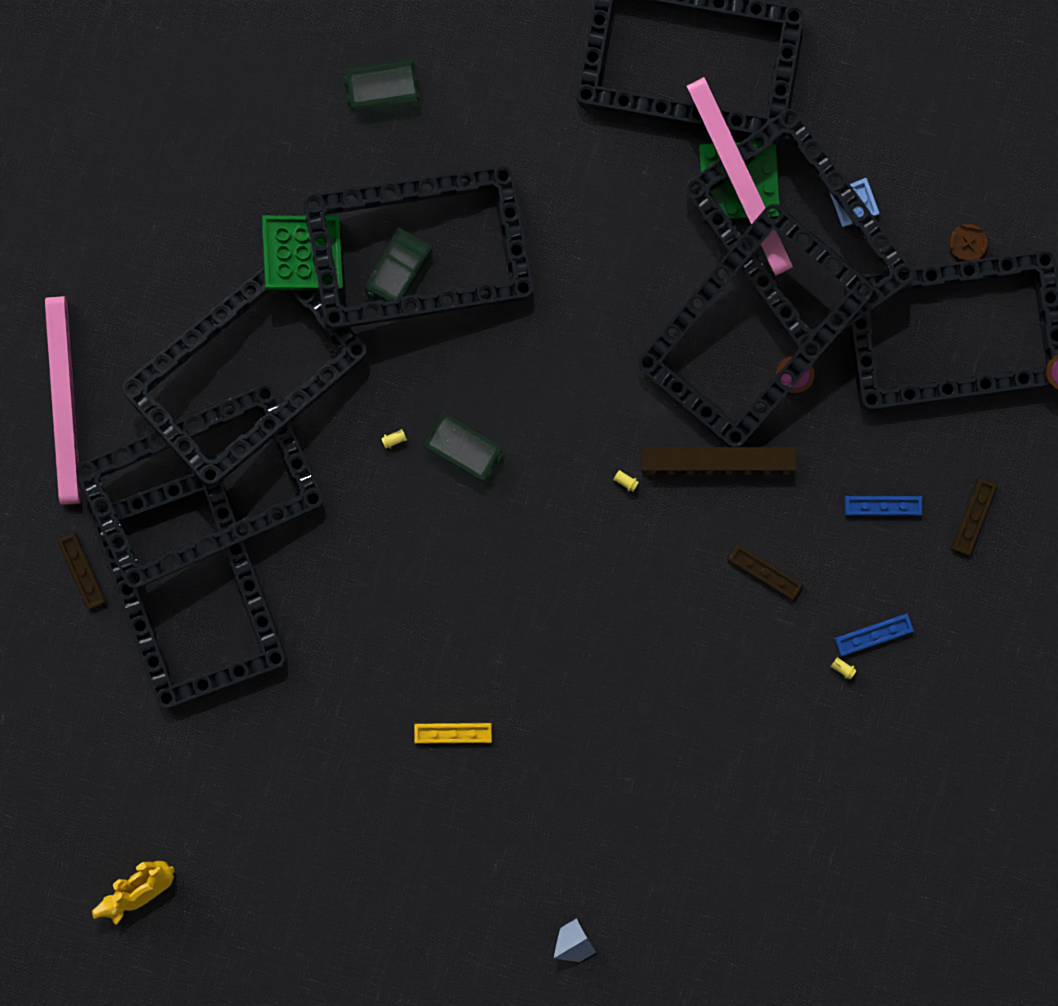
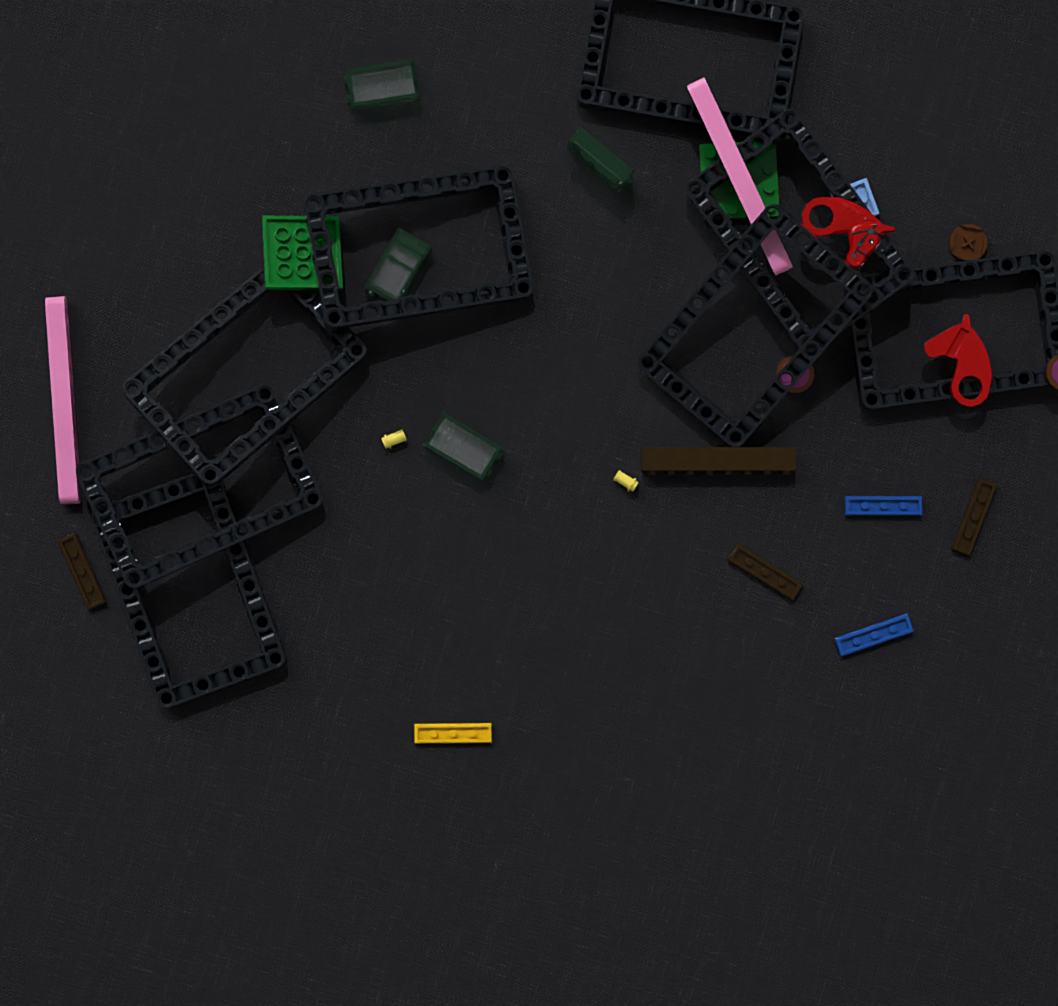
yellow animal [92,861,174,925] -> none
slope [554,918,596,962] -> none
light yellow pin [831,657,856,679] -> none
none -> clear green door [567,127,634,193]
none -> red animal [802,197,896,269]
none -> red animal [924,314,992,407]

